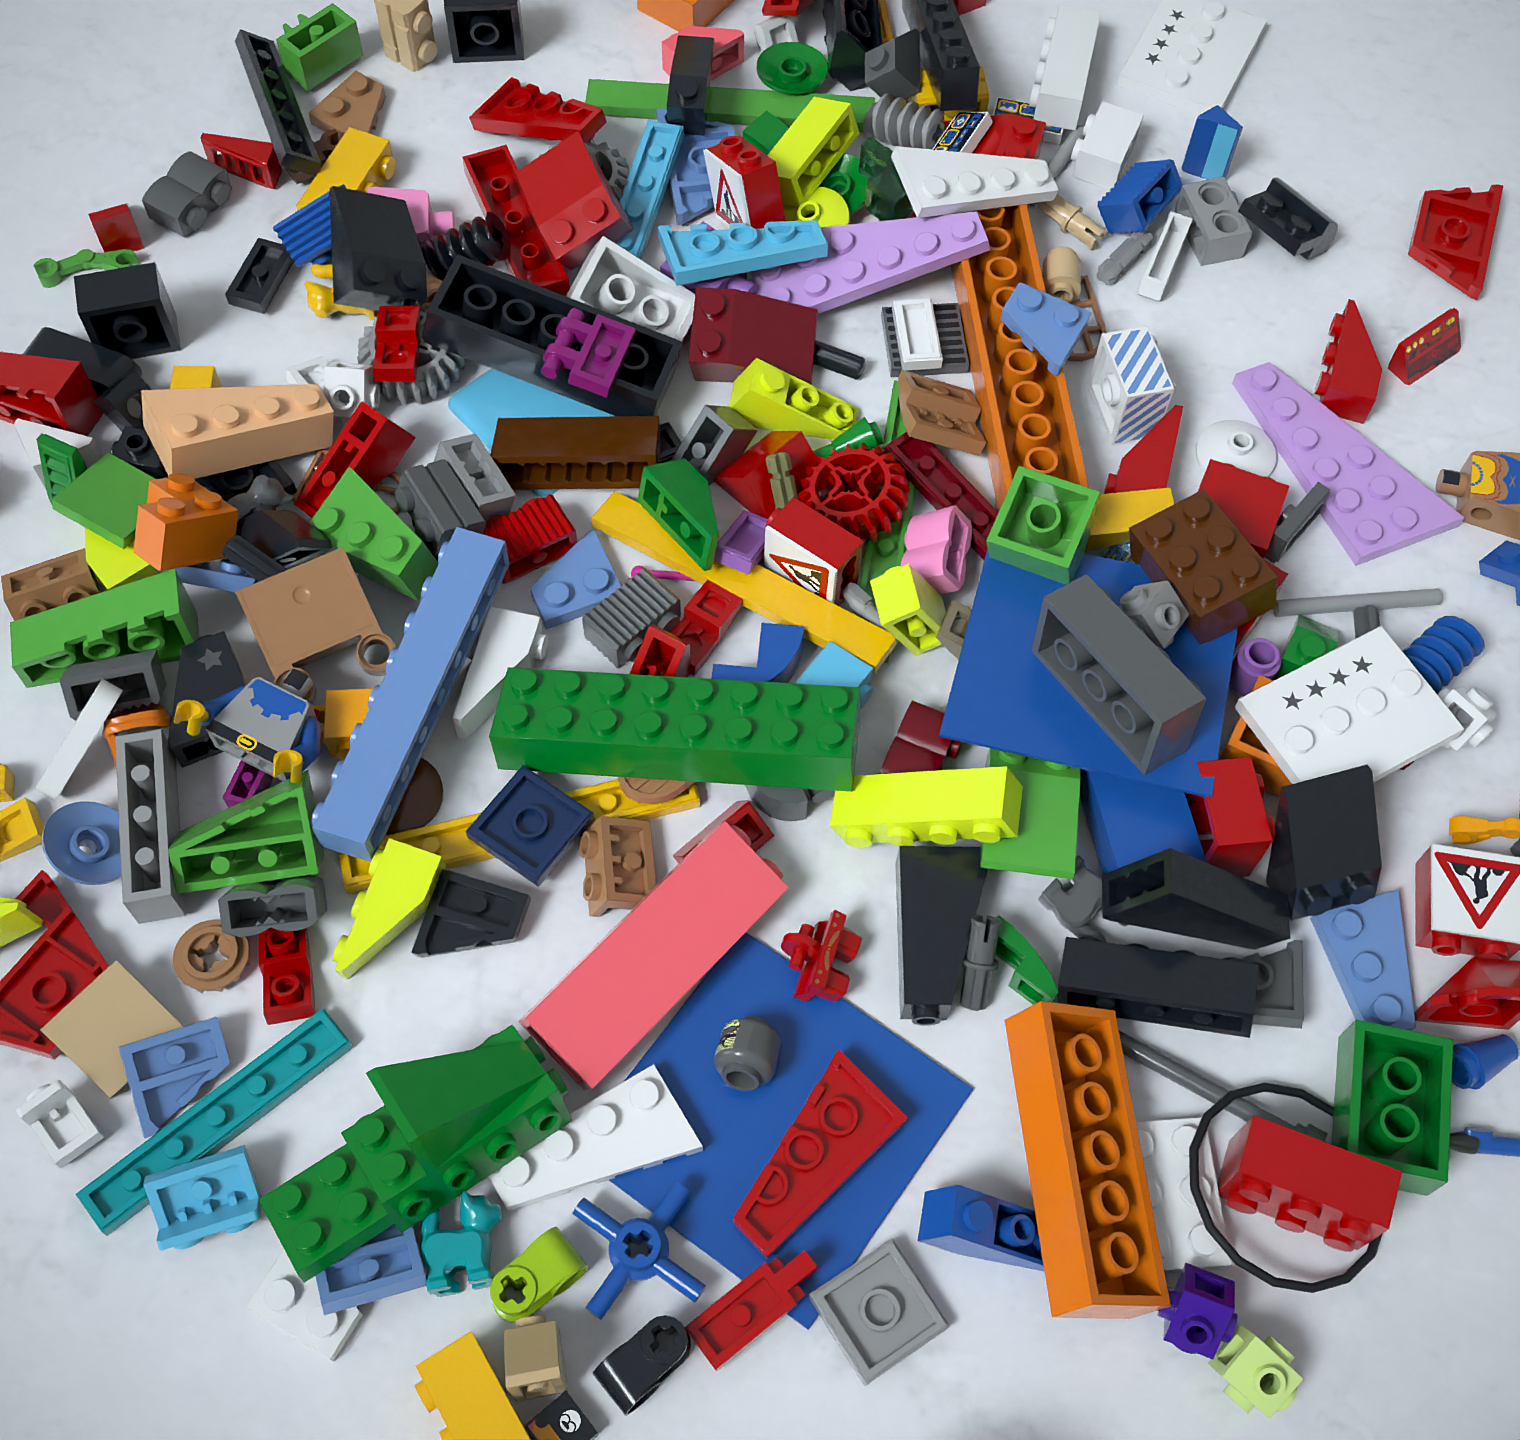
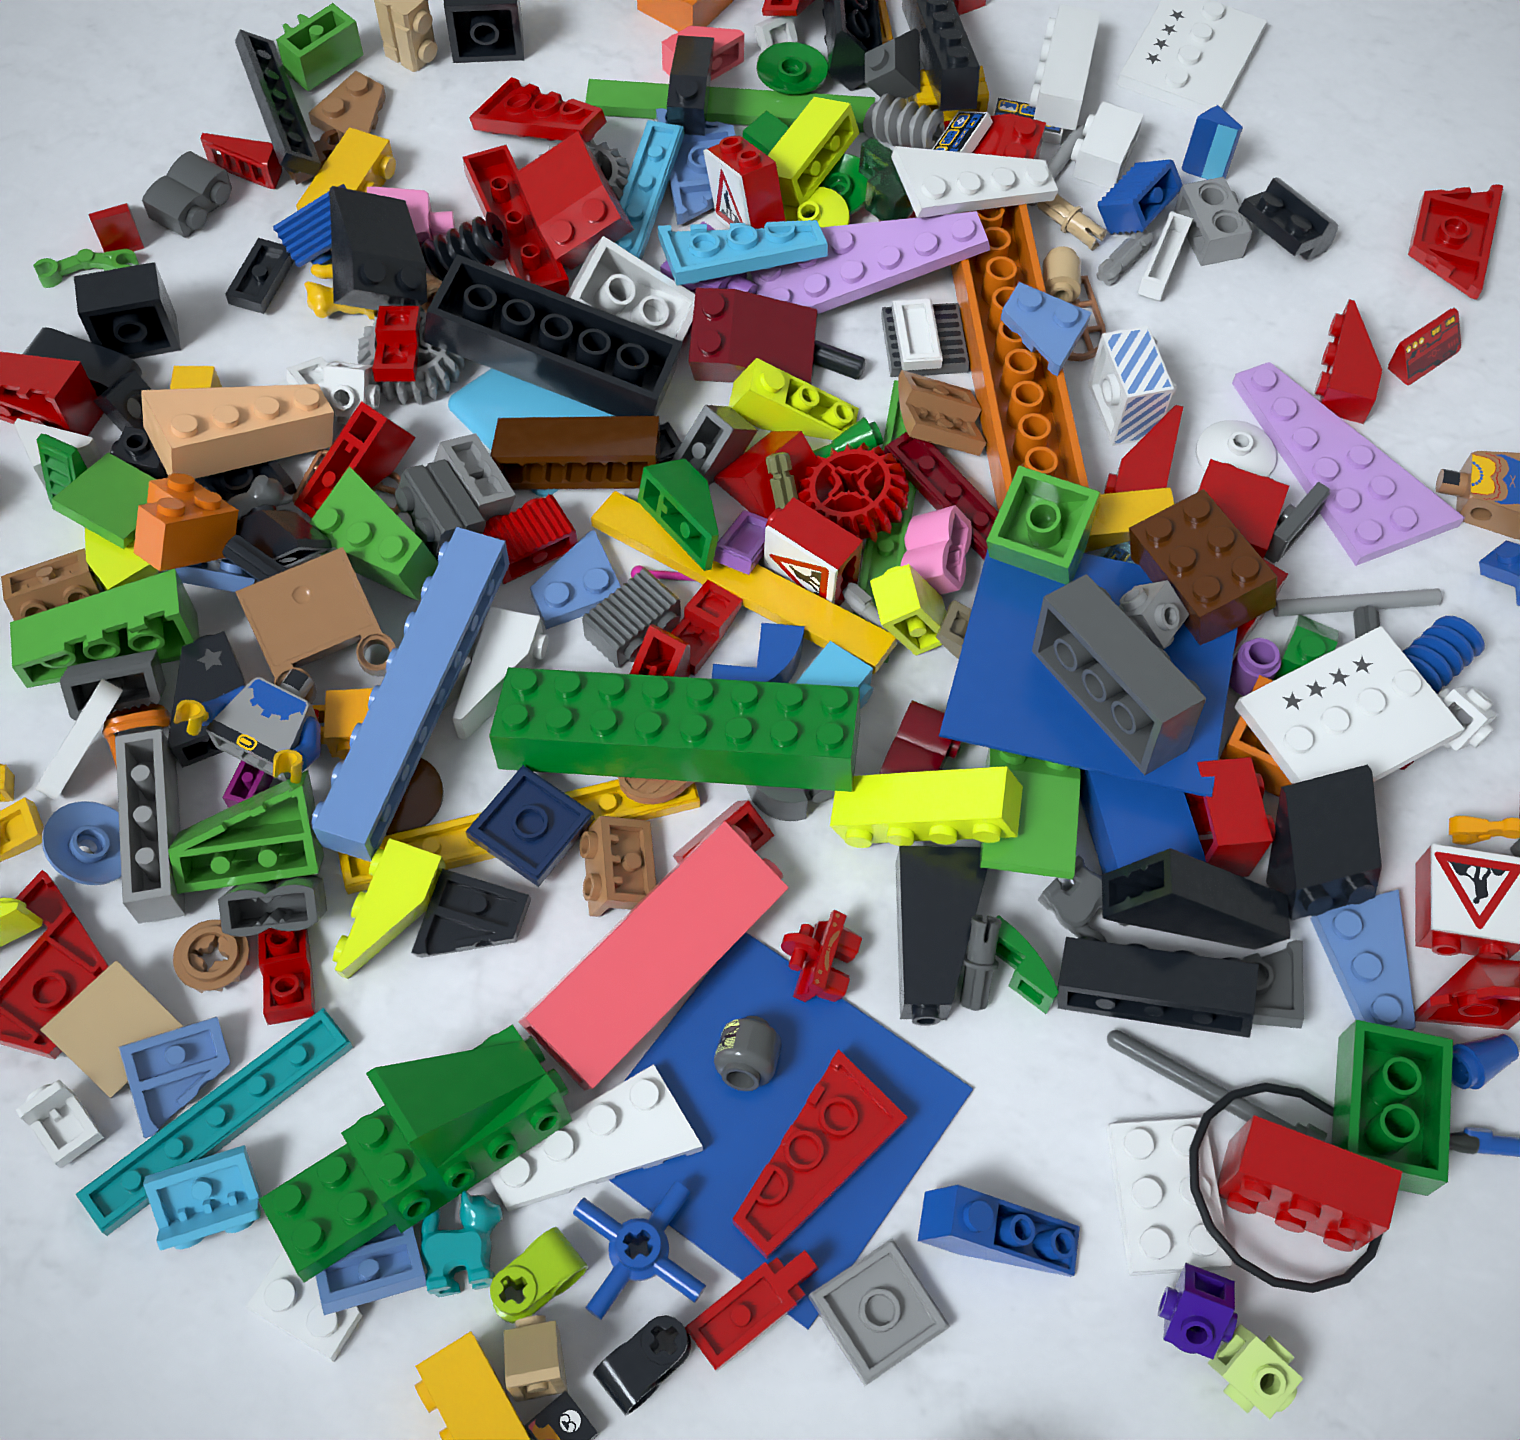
magenta plate [541,308,636,398] -> none
orange brick [1004,1001,1171,1319] -> none

